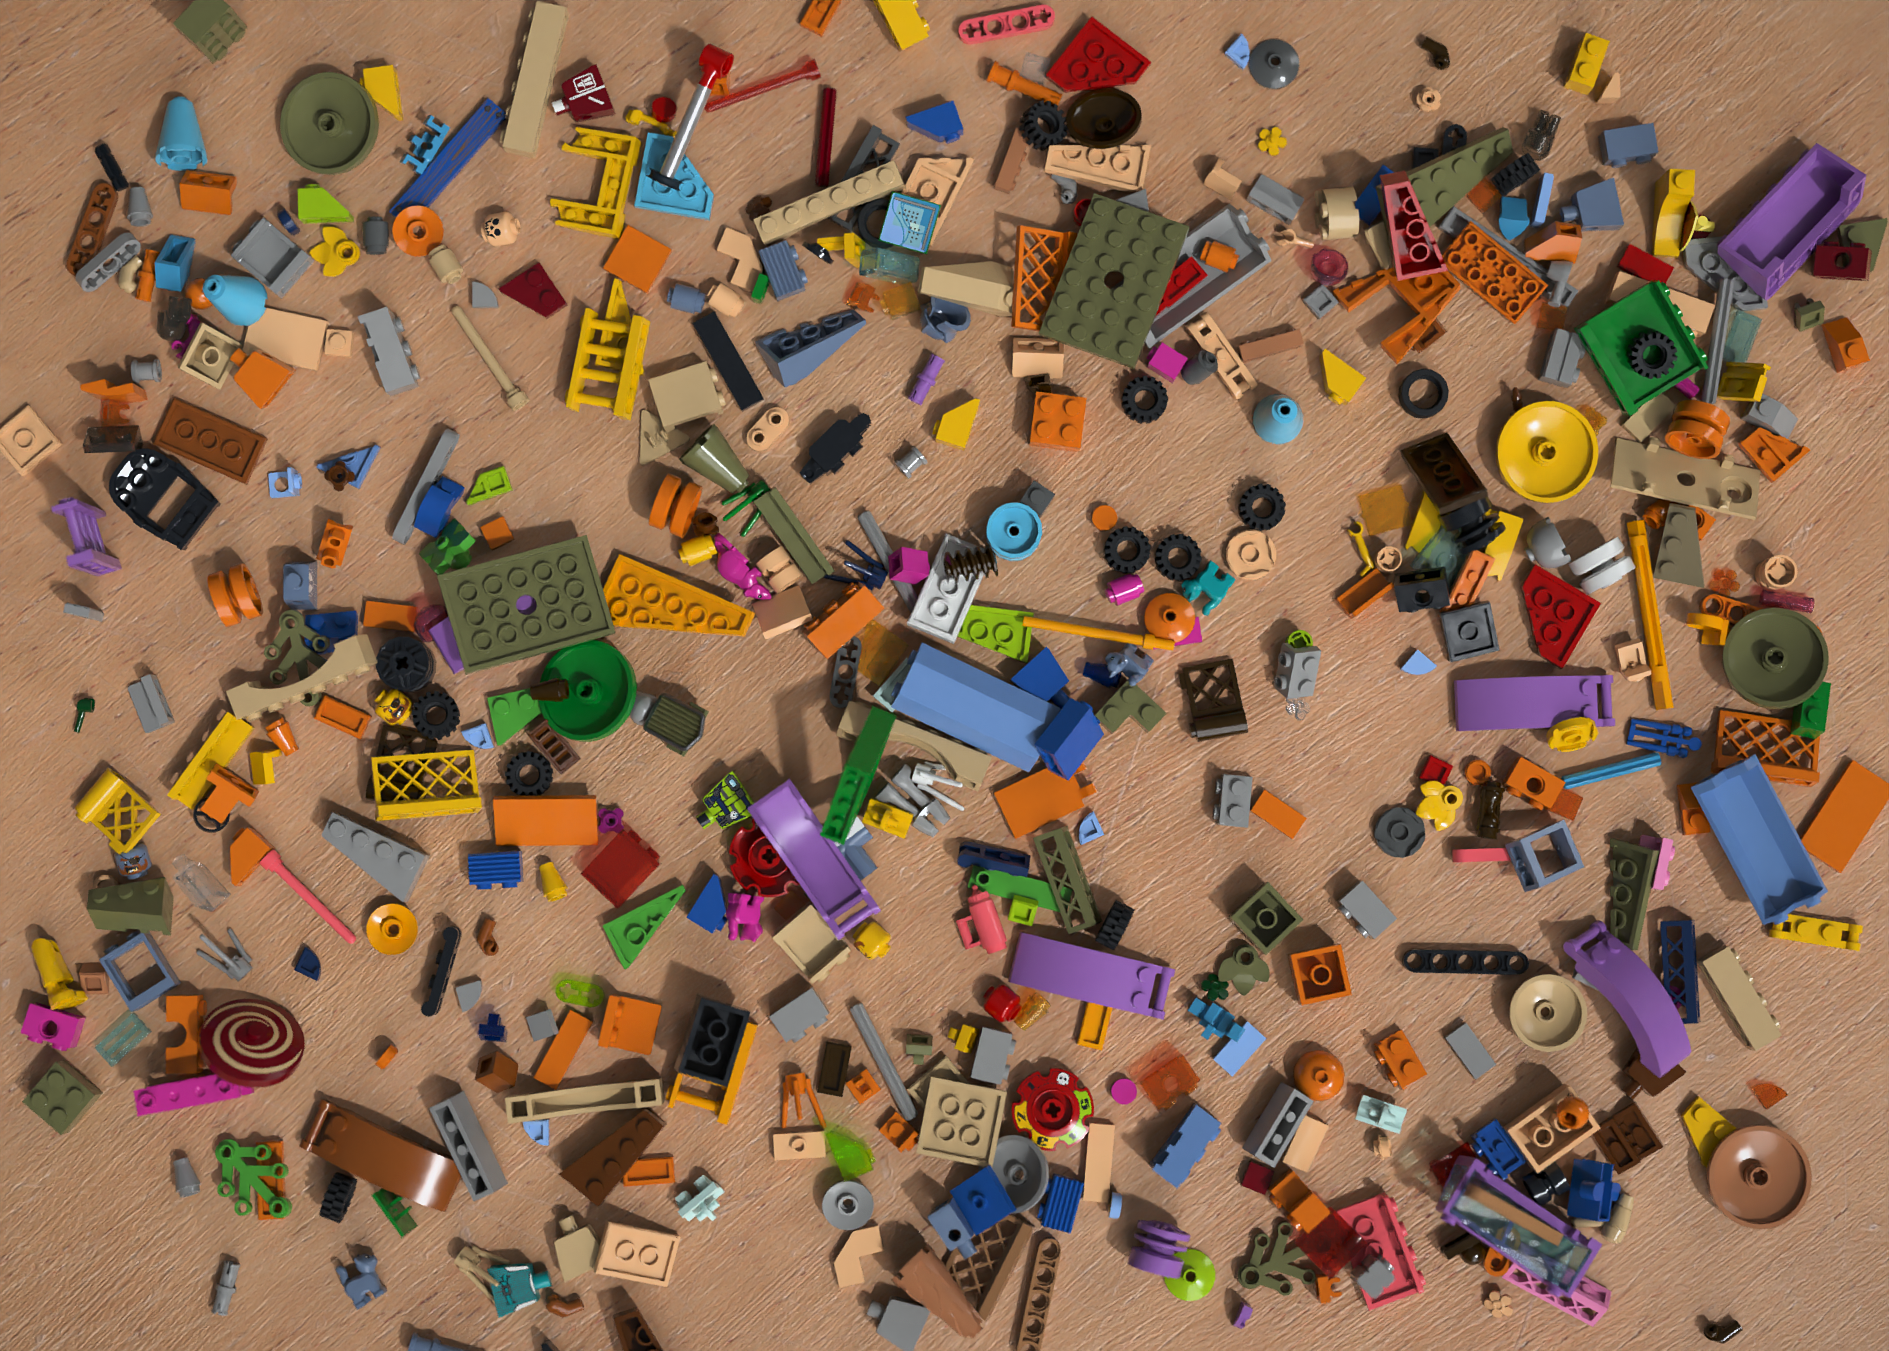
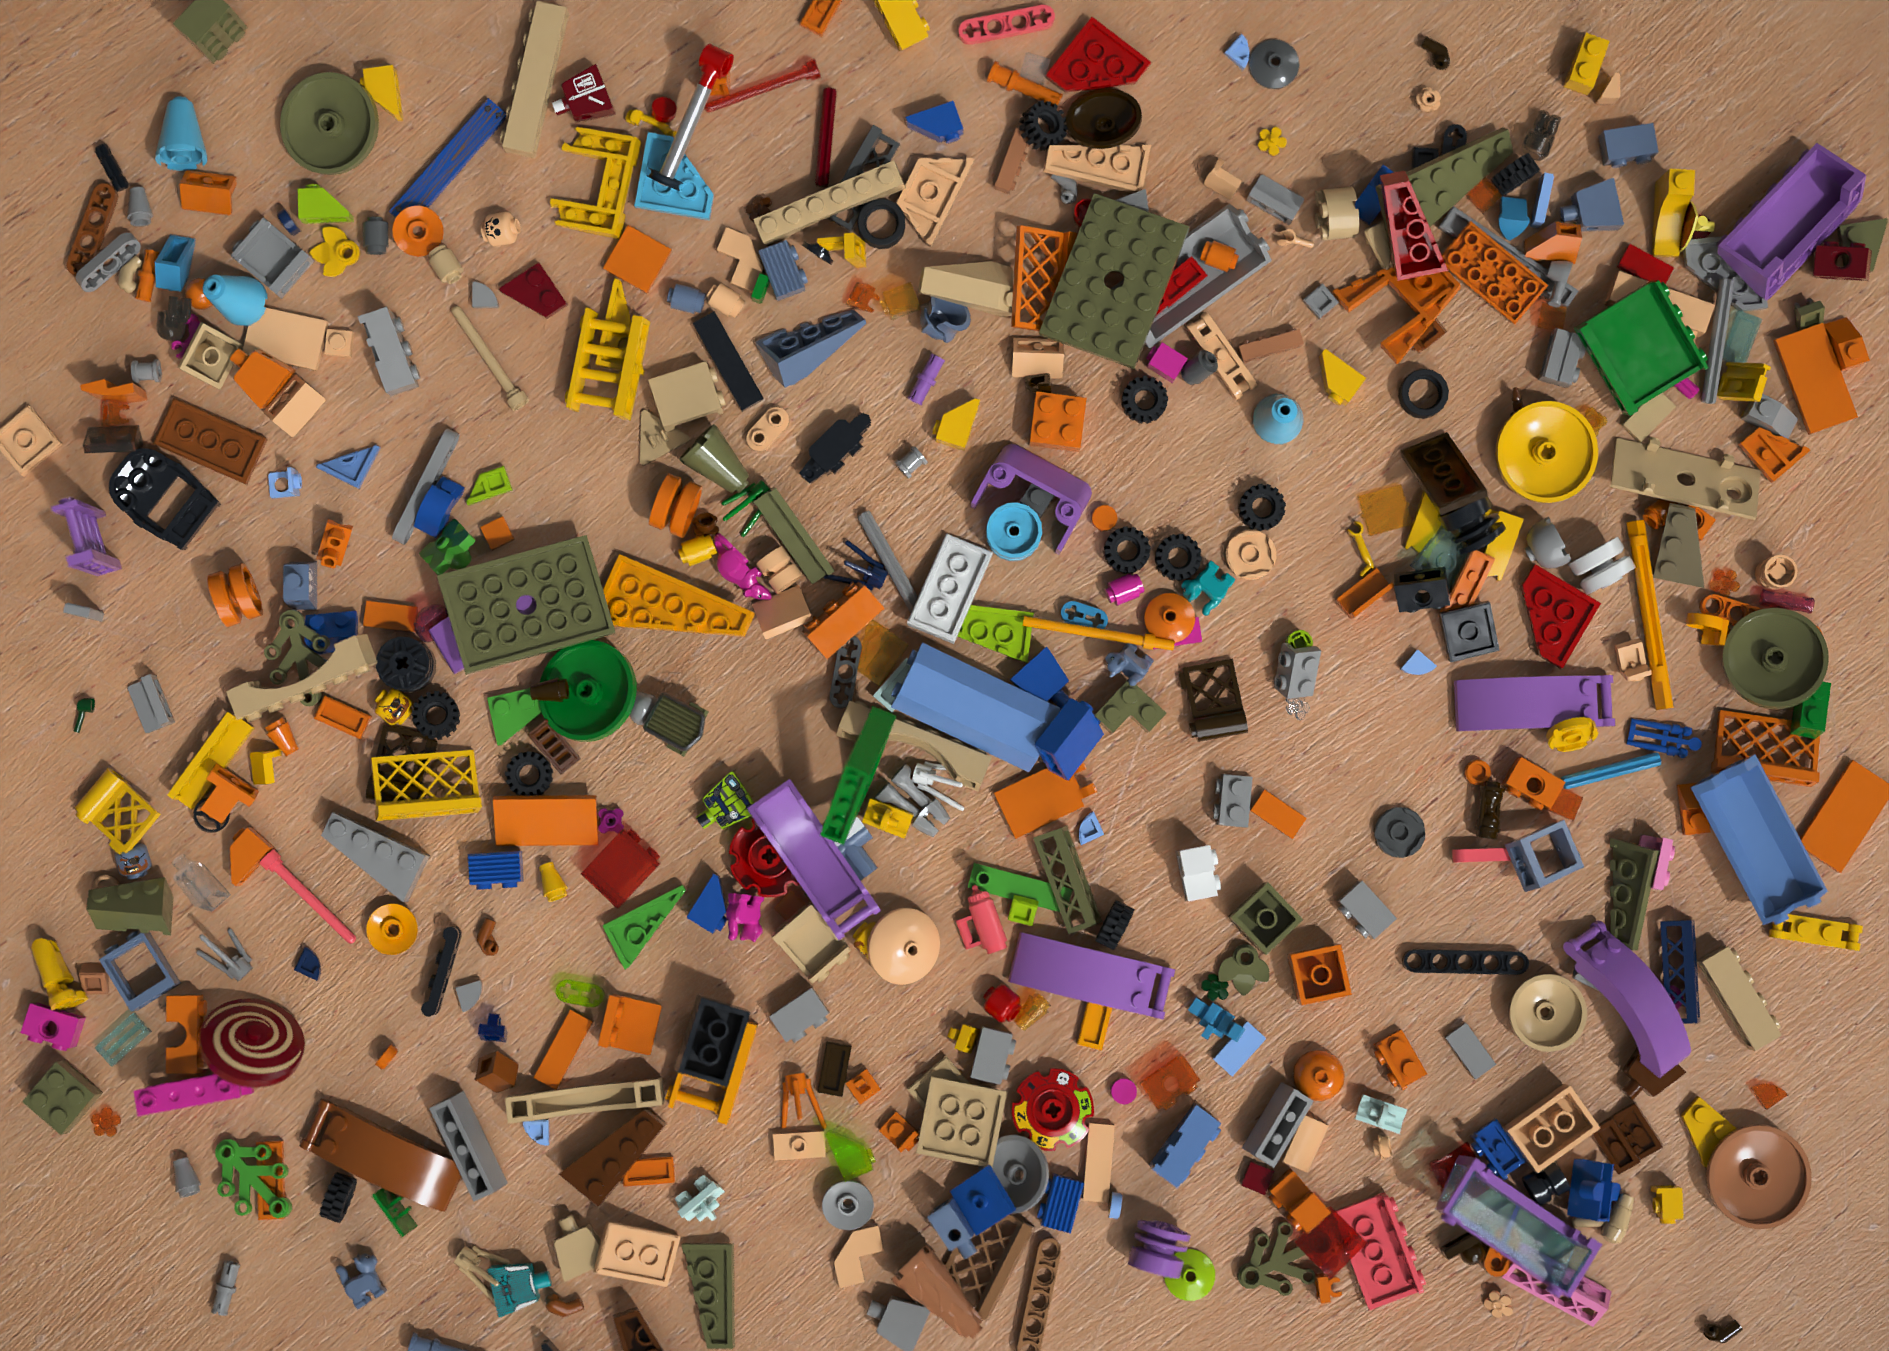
reddish brown plate [324,461,355,491] -> none
dark azure piece [400,115,450,175] -> none
light blue tile [461,723,495,749] -> none
light grey tile [526,1009,559,1041] -> none
light grey axle [850,1003,918,1121] -> none
clear light blue brick [859,248,920,285] -> none
piece [879,192,941,255] -> none
dark pink brick [888,547,930,584] -> none
olive tile [906,1034,933,1065] -> none
dark brown piece [943,545,998,584] -> none
dark blue plate [957,841,1031,877] -> none
clear blue cone [1083,662,1122,689] -> none
medium lavender tile [1232,1301,1253,1329] -> none
clear pink hair [1310,248,1348,286] -> none
light grey brick [1350,1254,1395,1299] -> none
light nougat wheel [1373,546,1402,574] -> none
yellow plate [1415,781,1463,831] -> none
red tile [1418,755,1453,785] -> none
medium nougat beam [1463,1183,1564,1246] -> none
orange piece [1556,1096,1589,1129] -> none
black tyre [1627,330,1677,379] -> none
orange wheel [1665,400,1730,459] -> none
none -> clear orange plant [91,1107,121,1137]
none -> light nougat panel [263,374,325,437]
none -> olive wing [681,1243,735,1349]
none -> light nougat dish [867,908,940,984]
none -> medium lavender windscreen [971,444,1092,555]
none -> dark azure beam [1061,601,1108,629]
none -> white brick [1176,845,1221,902]
none -> yellow brick [1651,1185,1683,1224]
none -> orange tile [1773,323,1858,435]

